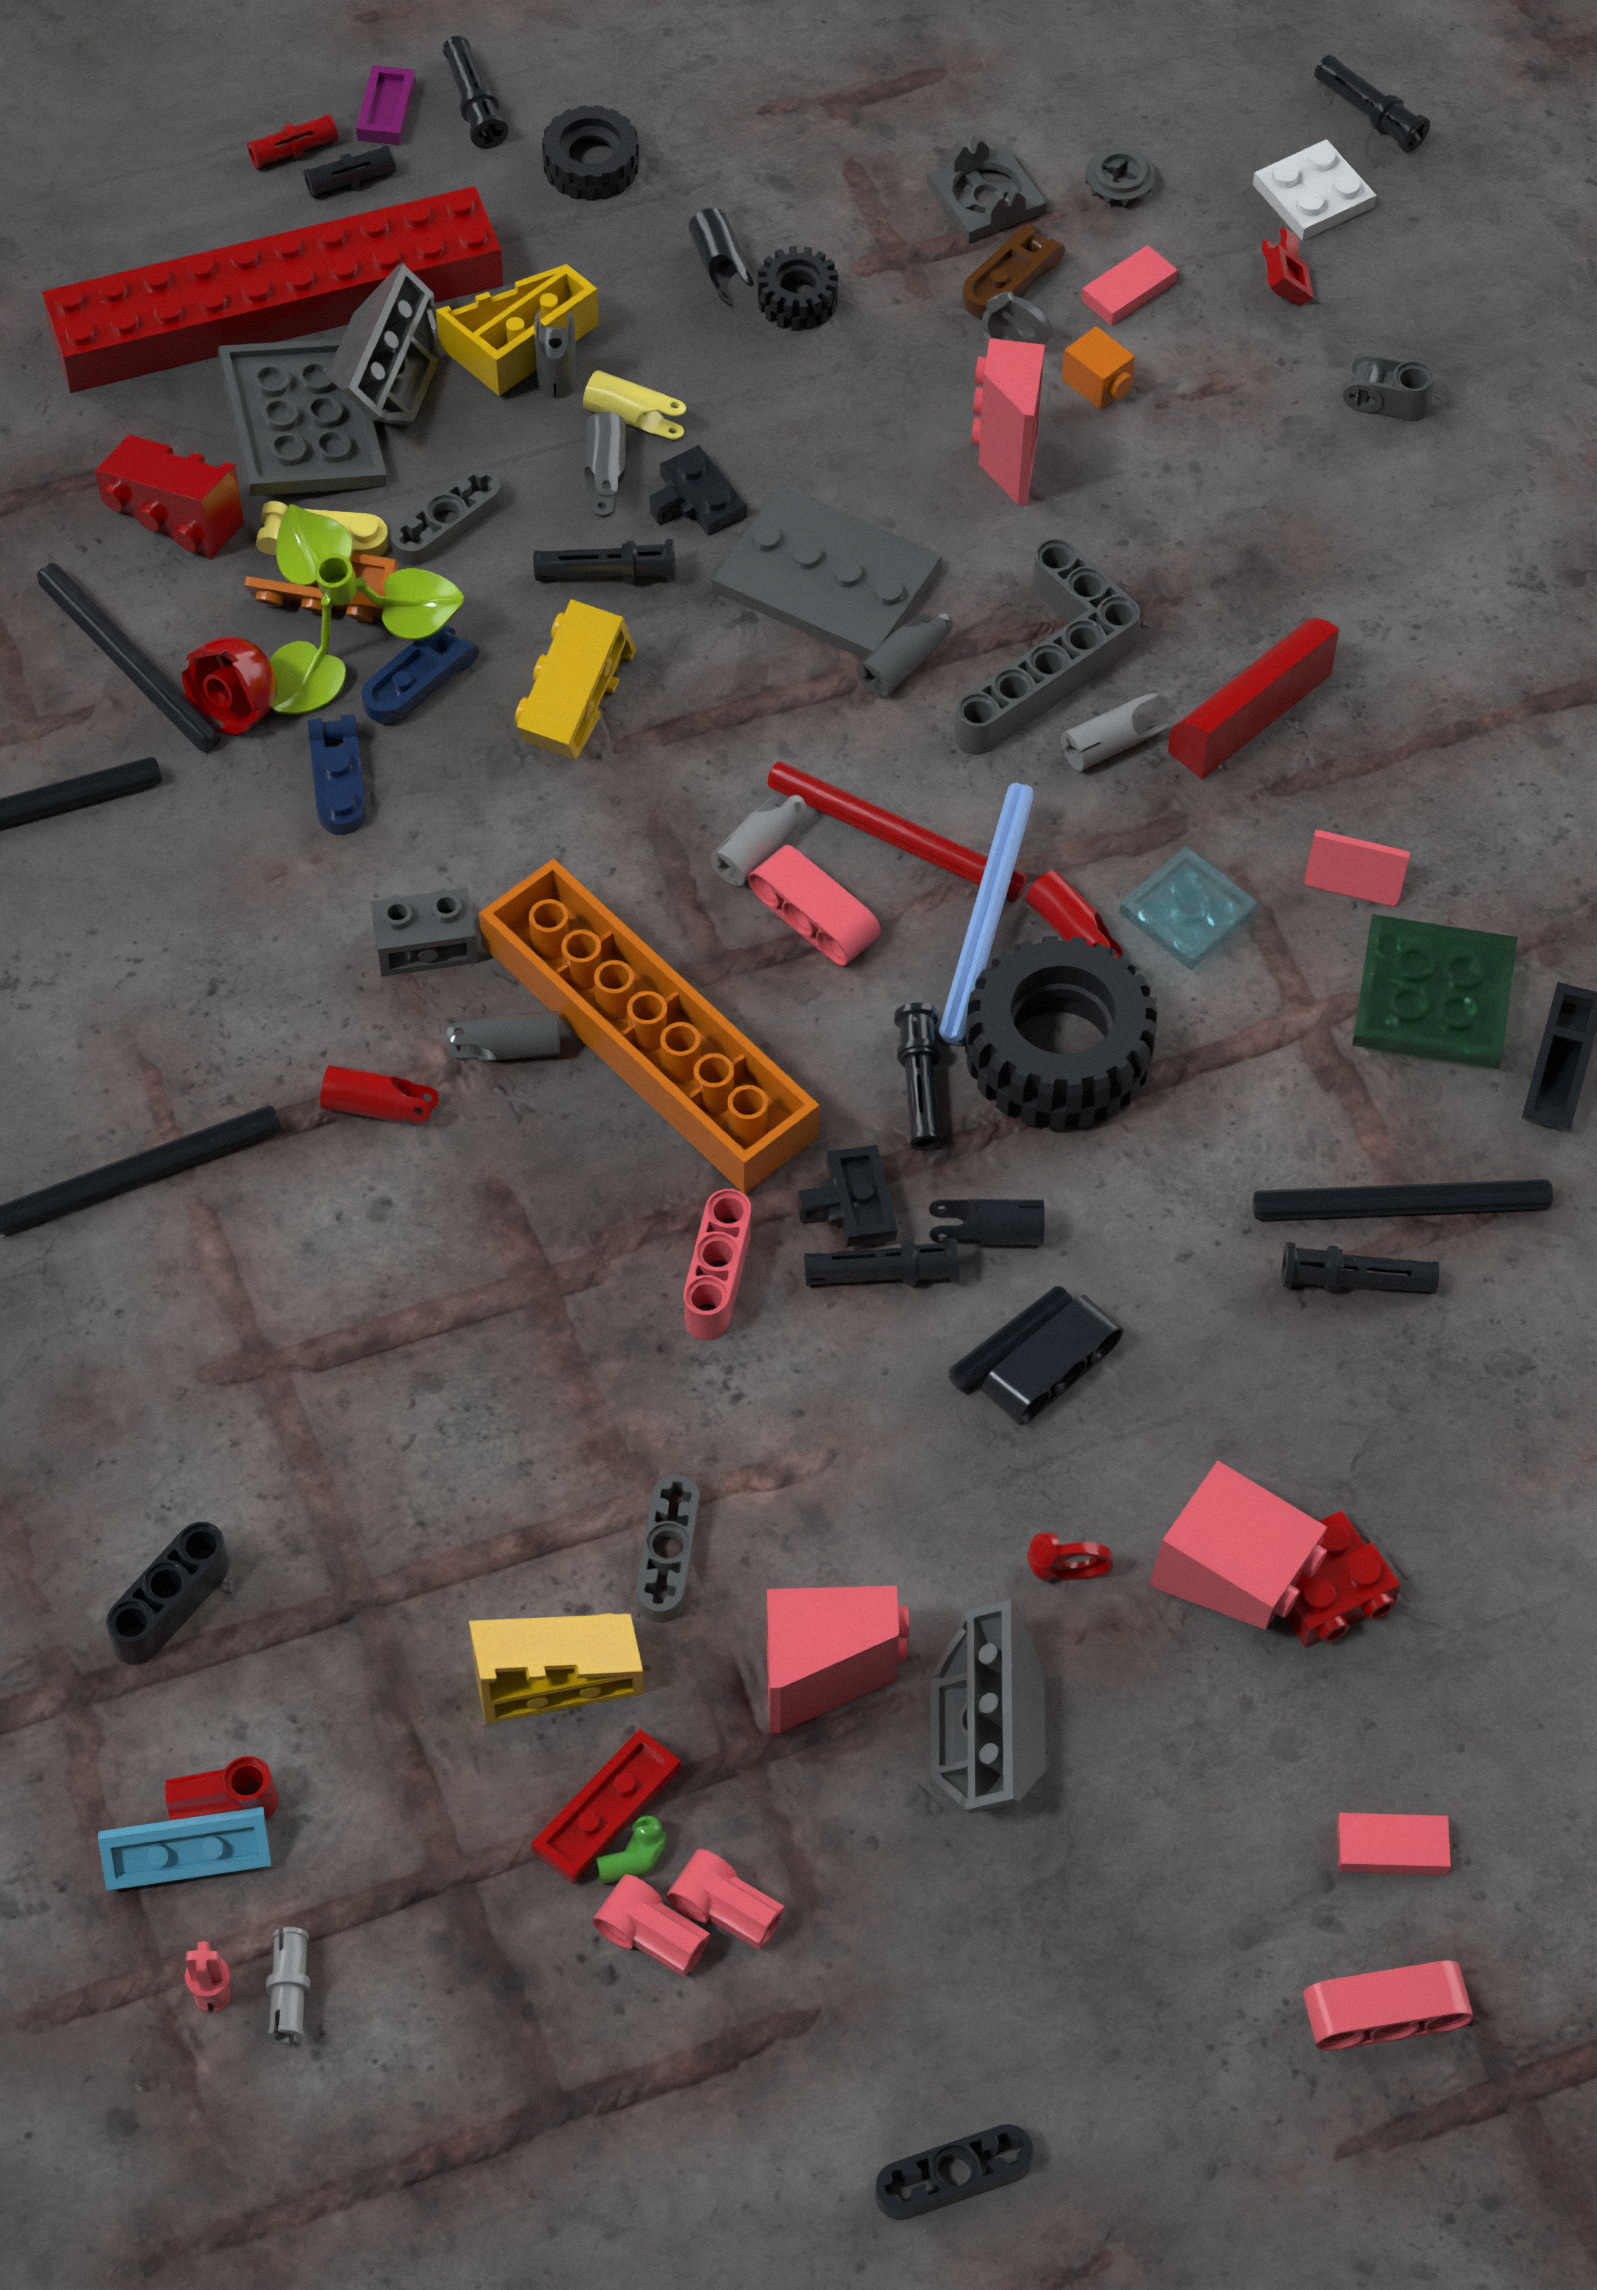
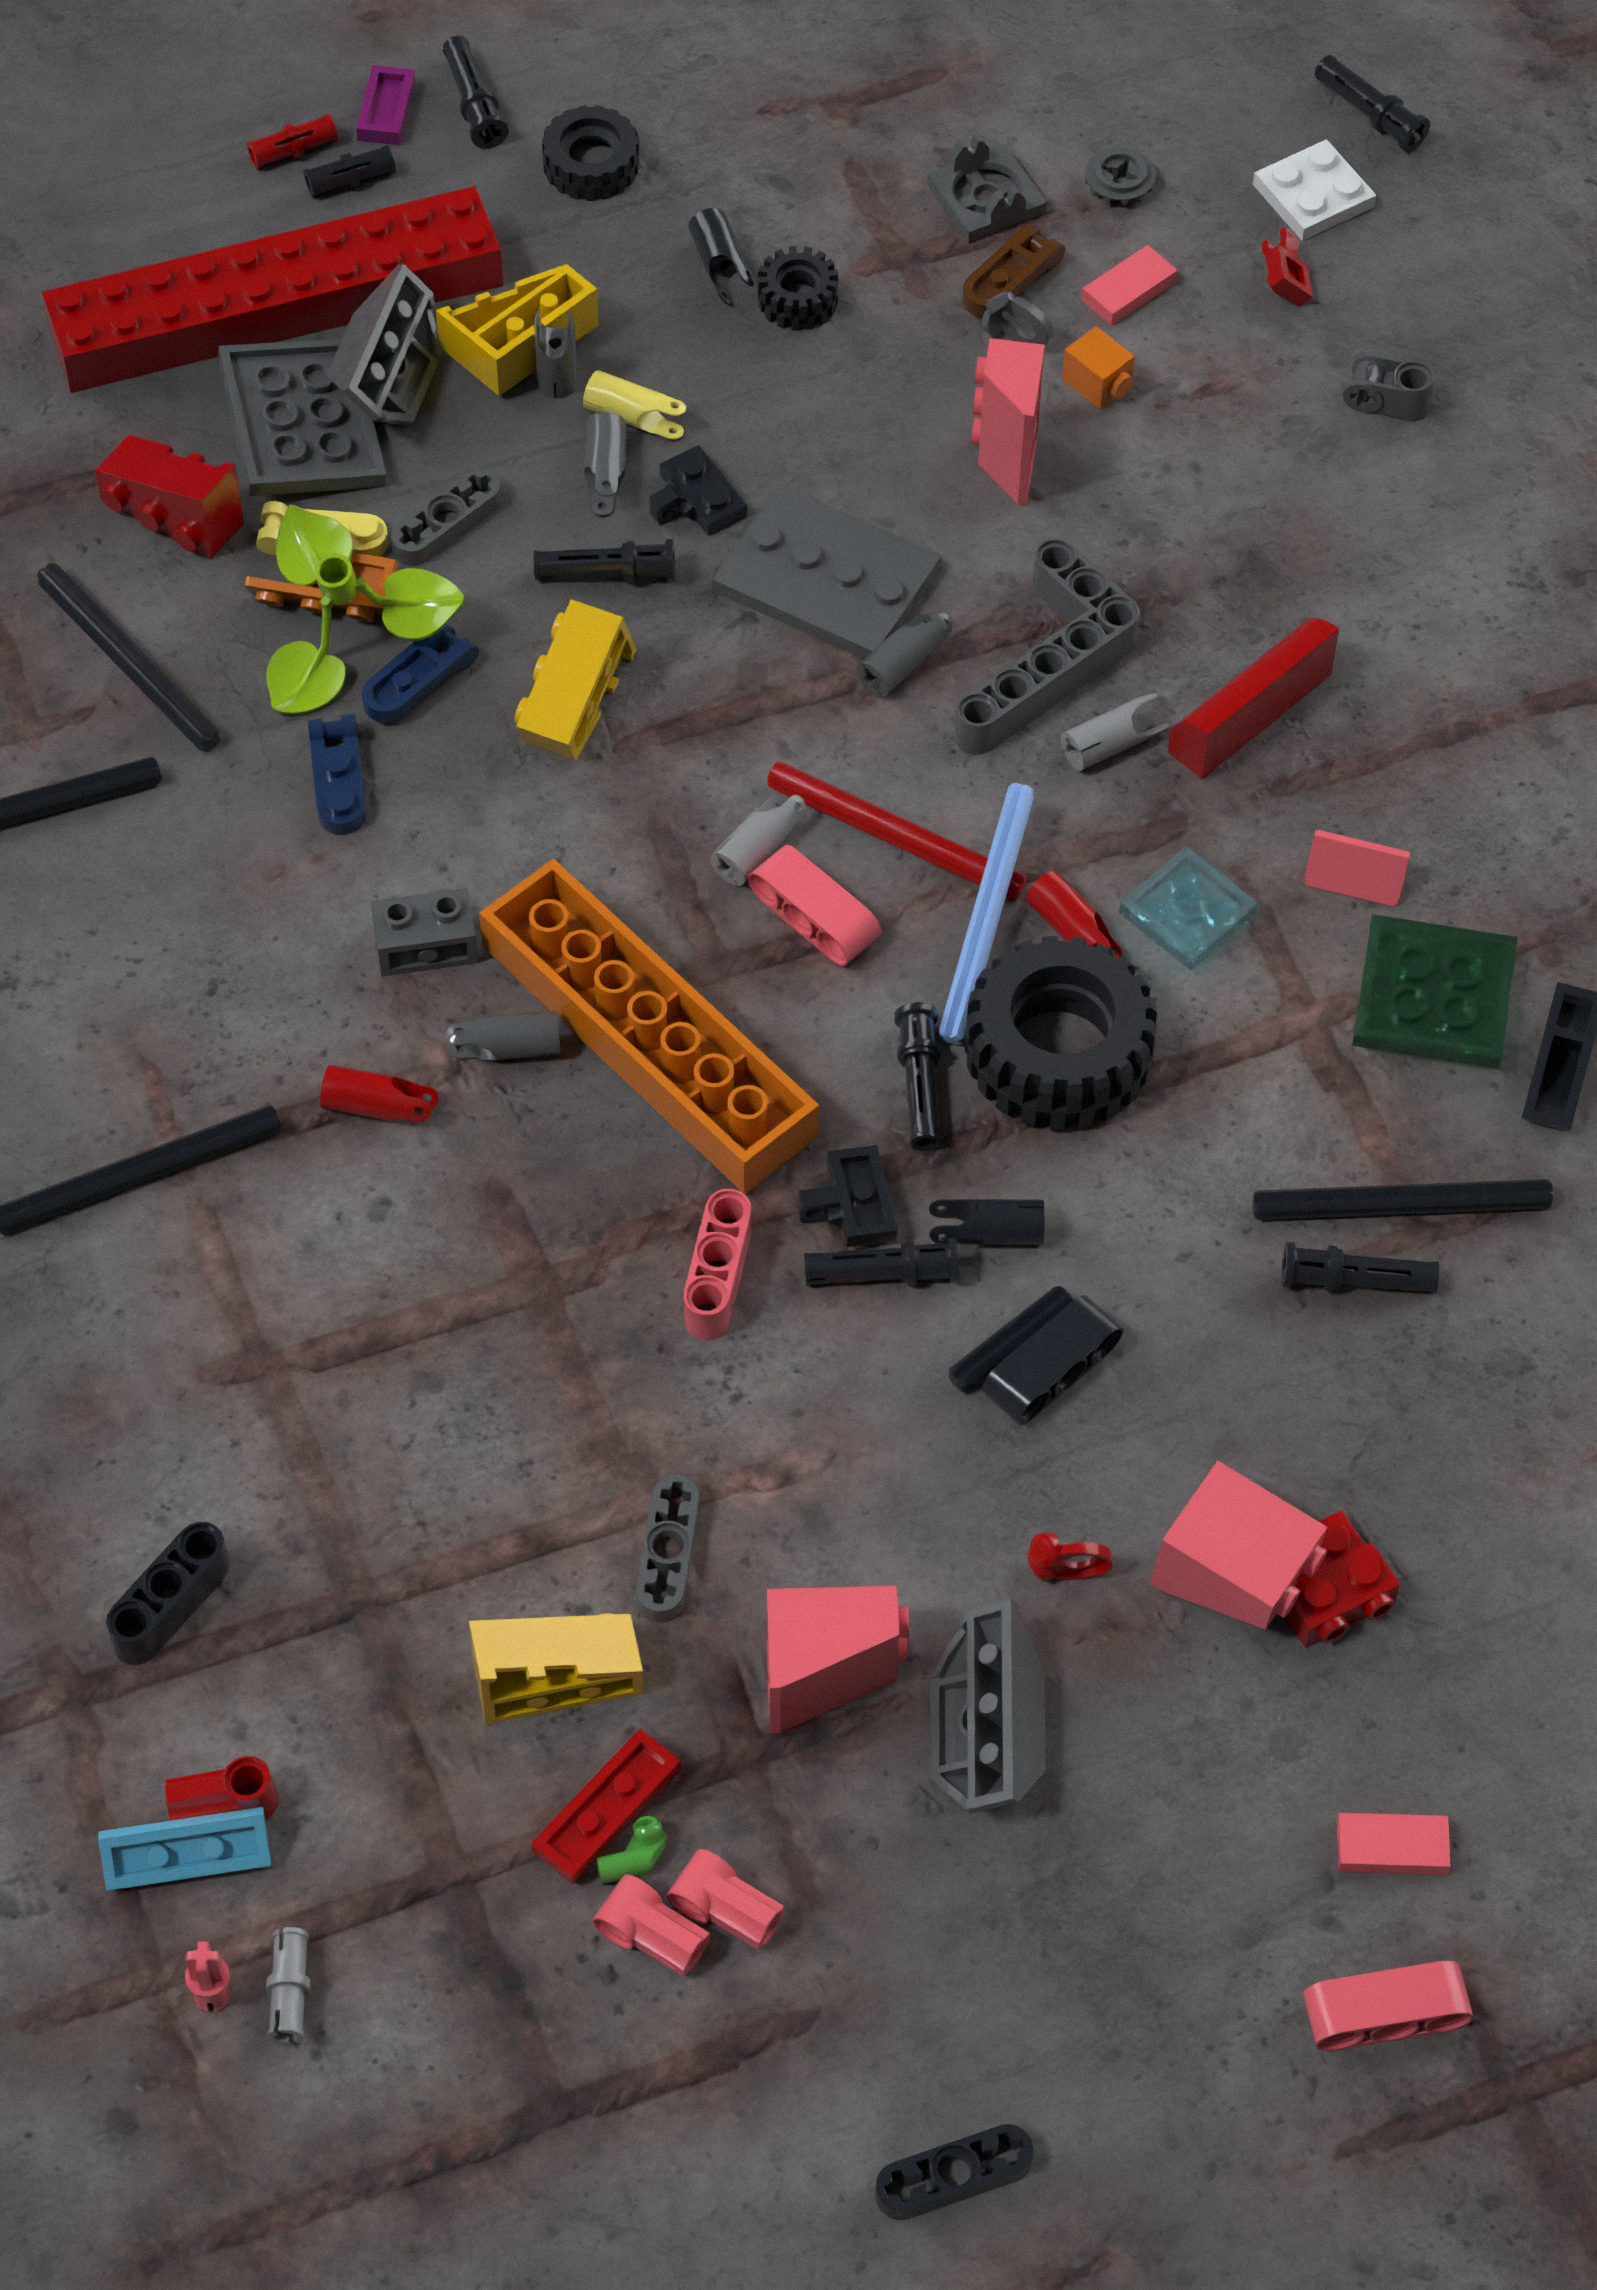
red cylinder [182,636,277,735] -> none

